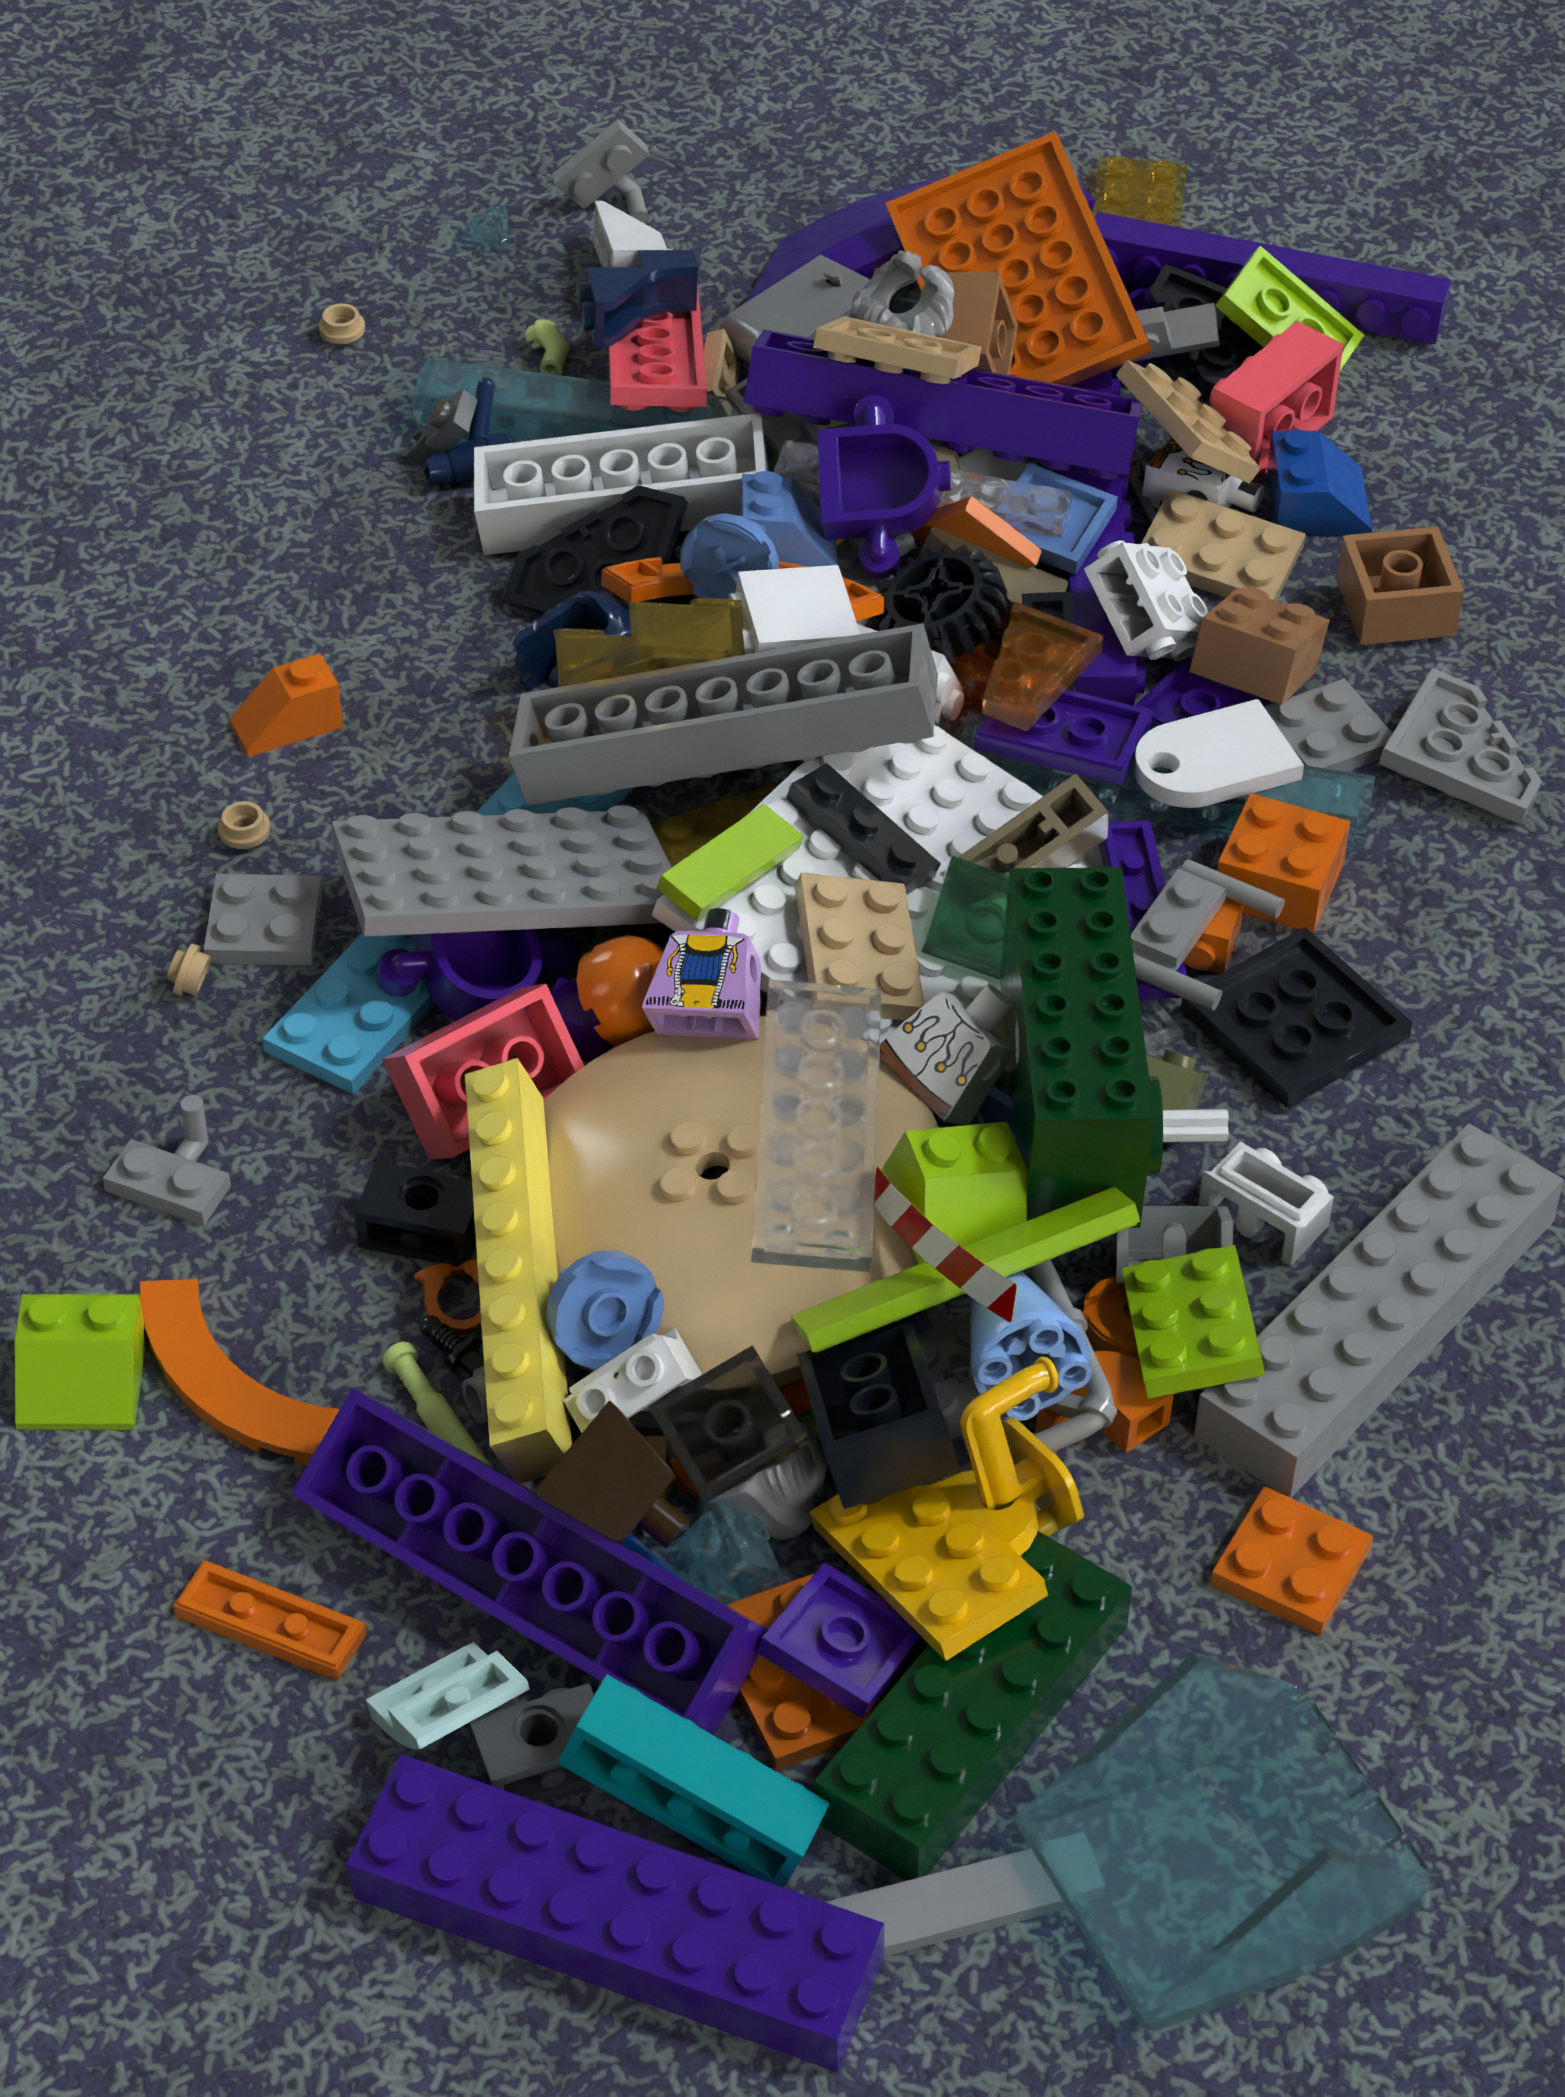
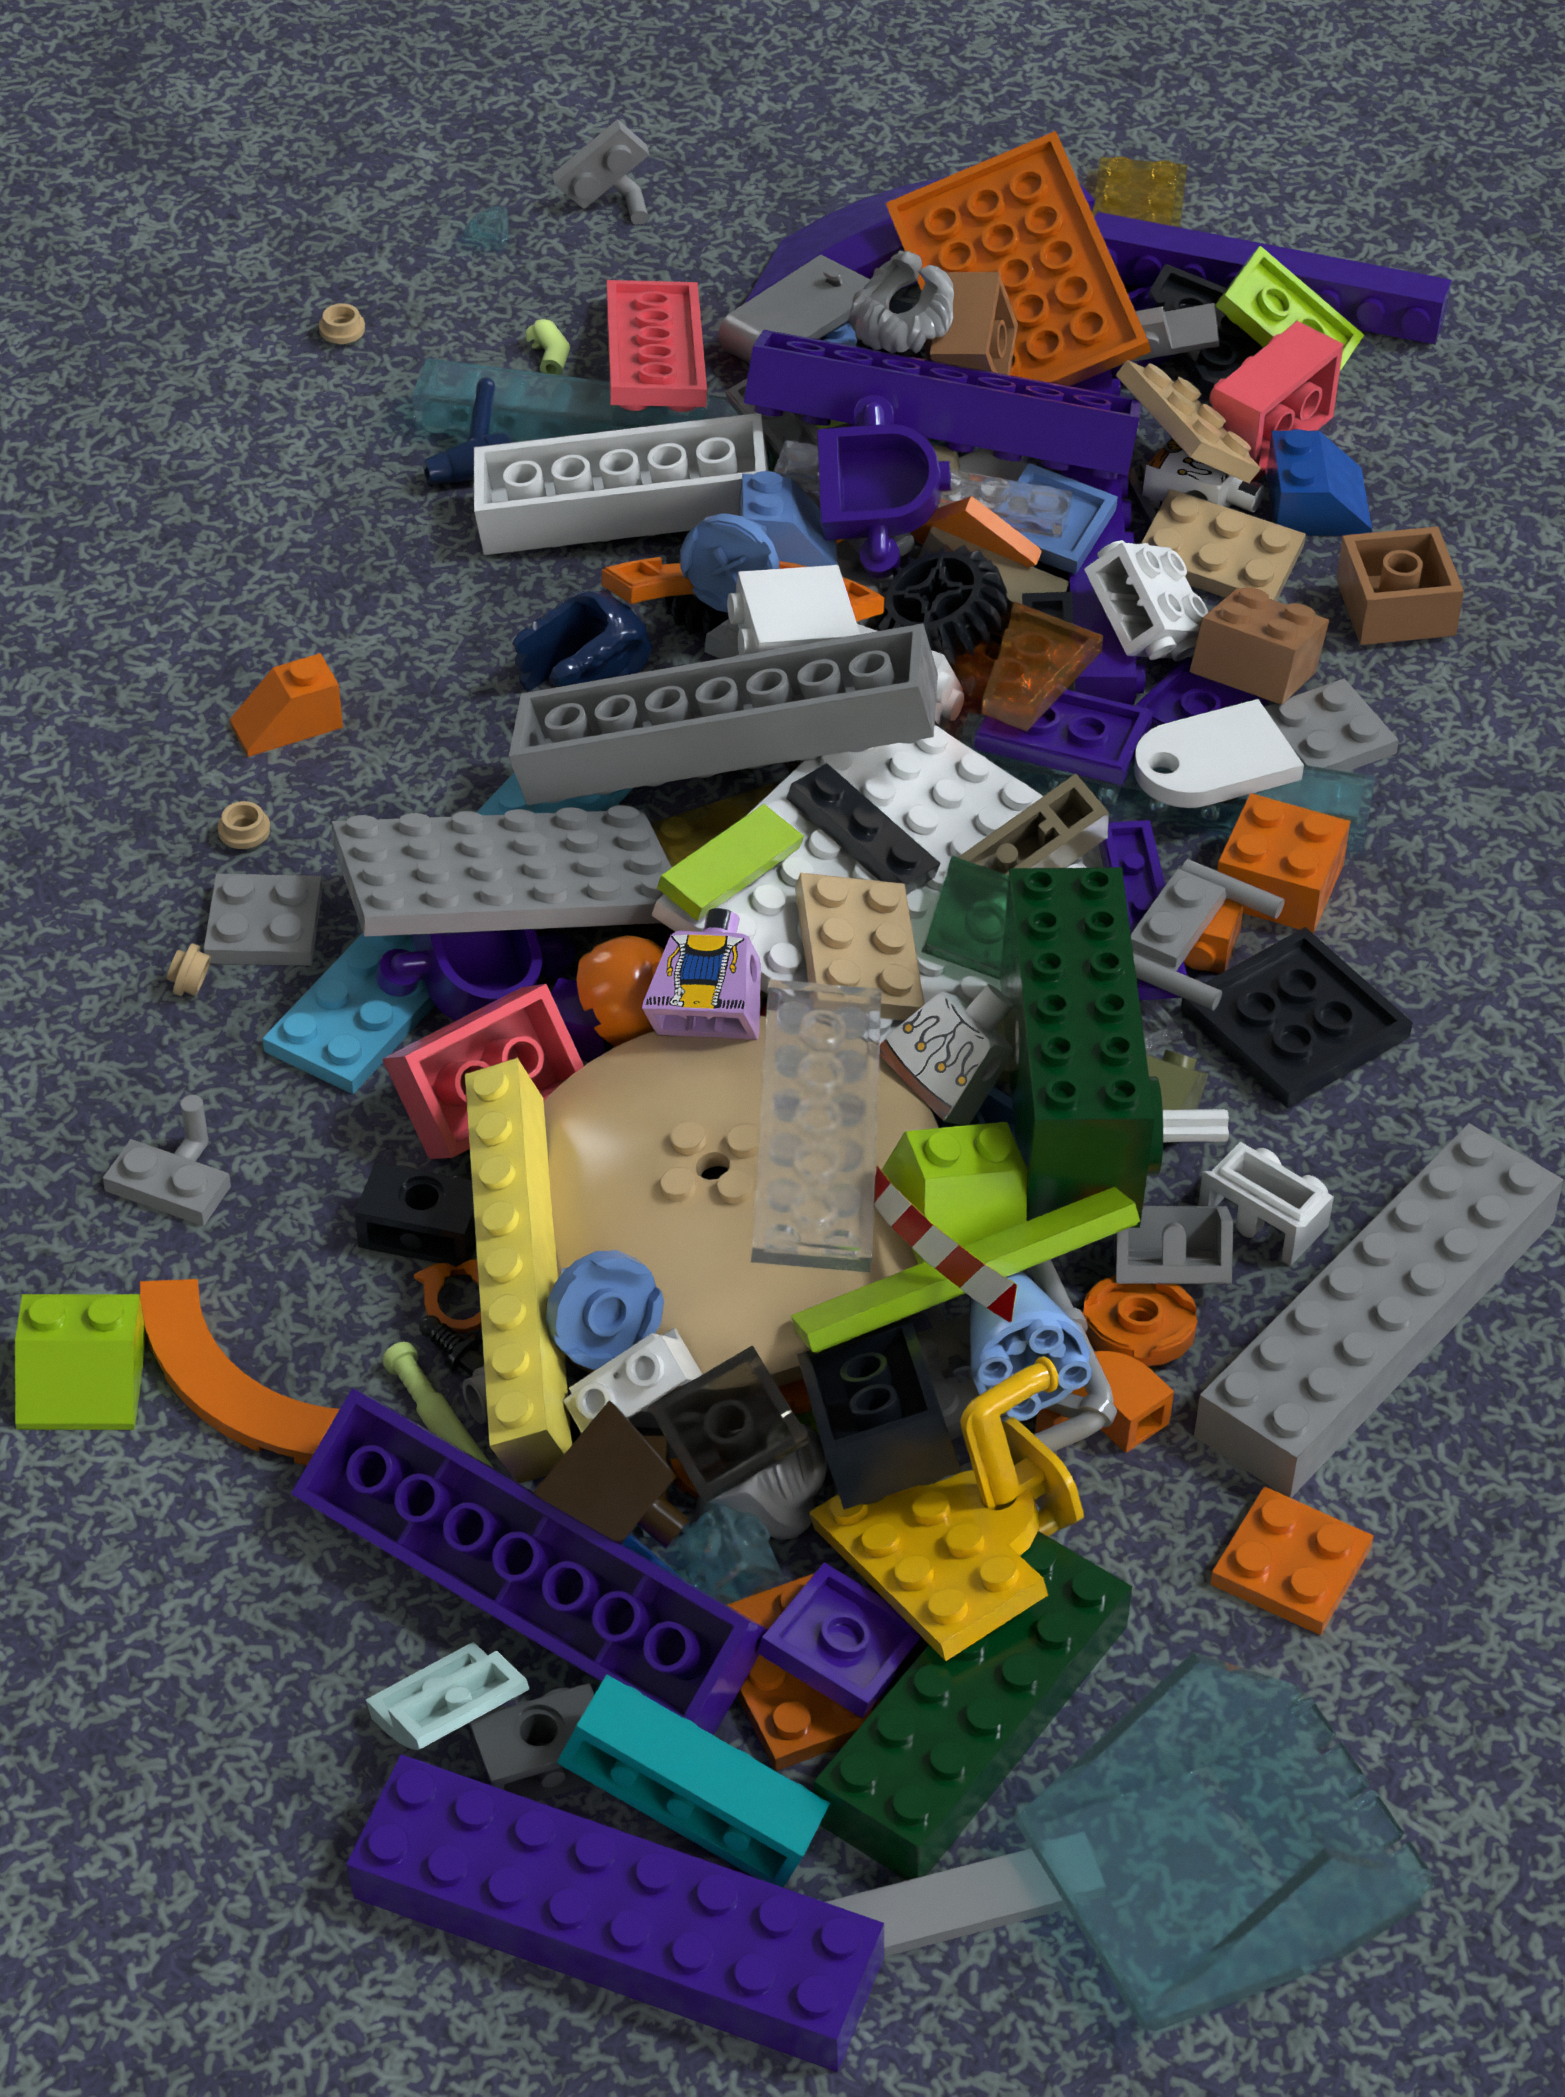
orange tile [173,1560,367,1681] -> none
dark grey plate [407,389,478,464] -> none
black plate [503,485,688,630] -> none
clear yellow piece [553,598,745,687] -> none
dark blue arch [578,250,698,347] -> none
white slope [594,201,673,267] -> none
tan plate [697,329,741,419] -> none
tan plate [813,316,982,384] -> none
lime plate [1121,1245,1265,1399] -> none
light grey plate [1378,668,1542,825] -> none

